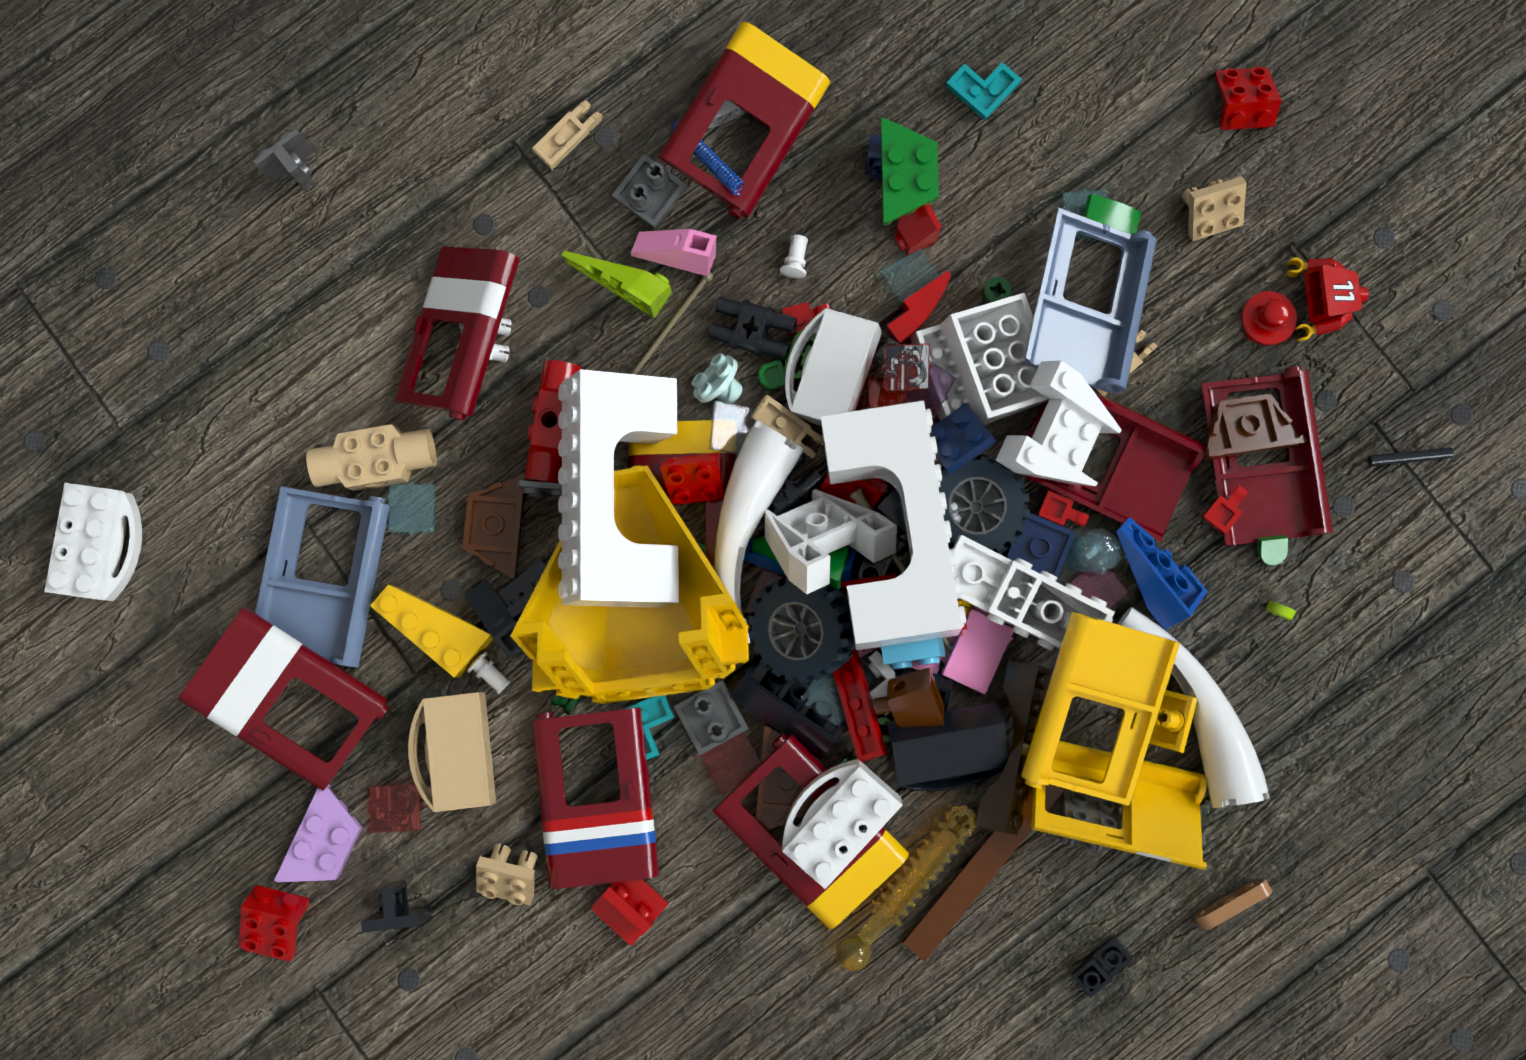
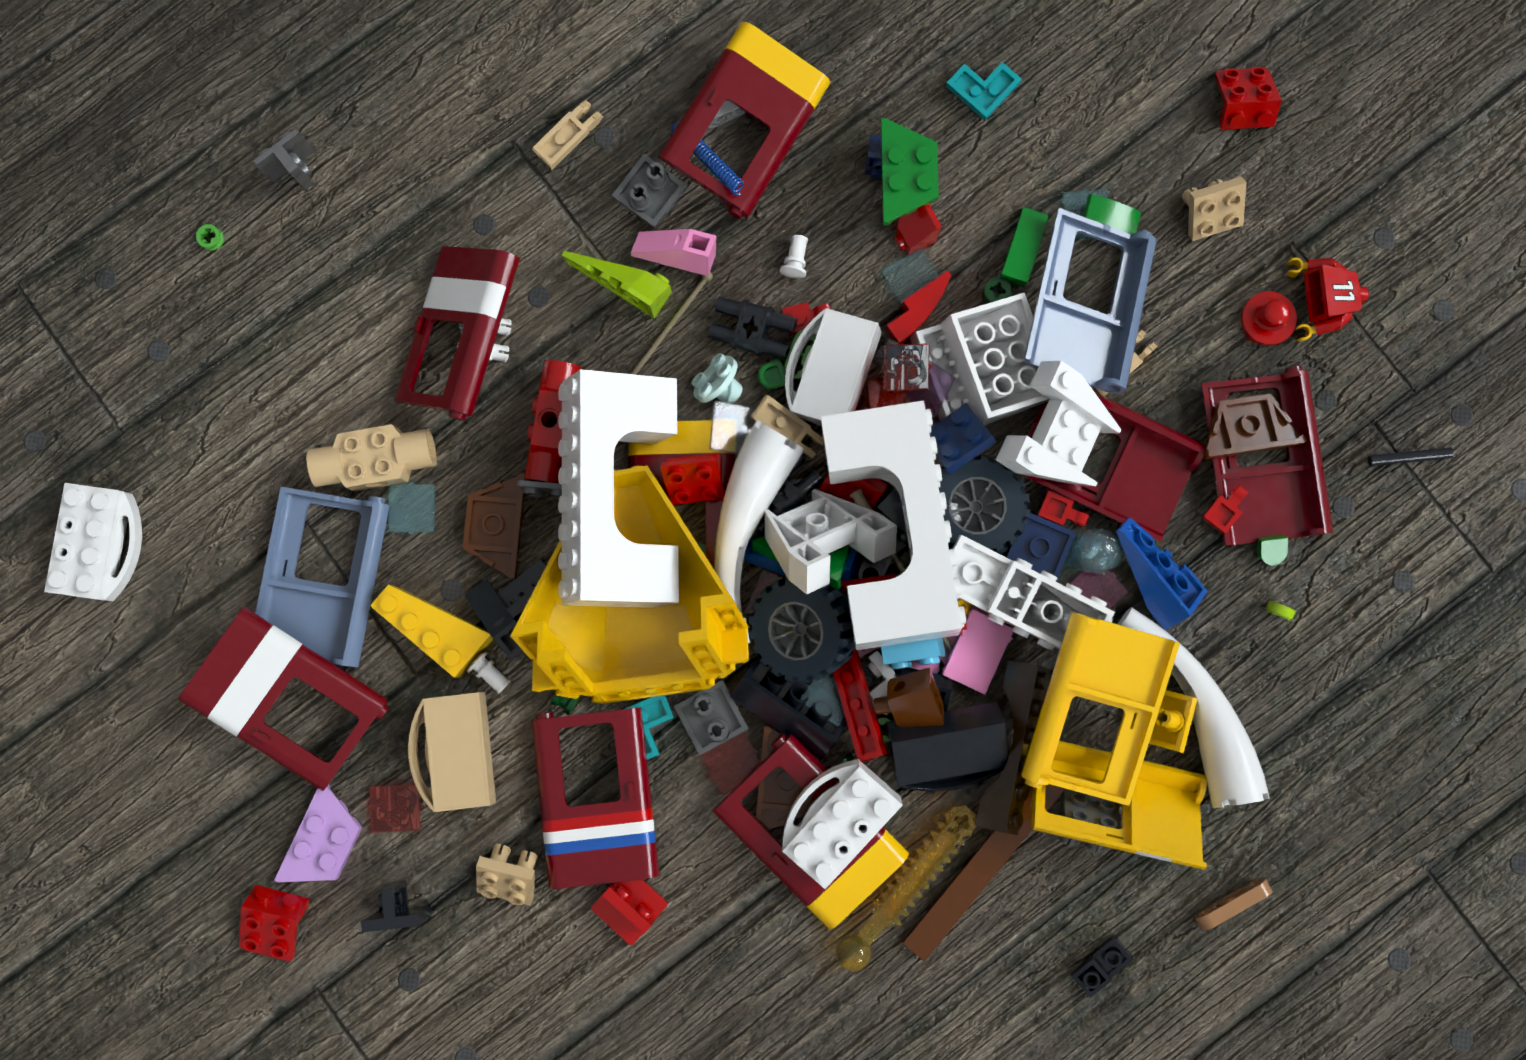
none -> bright green bush [196,224,224,251]
none -> green slope [1000,207,1049,288]

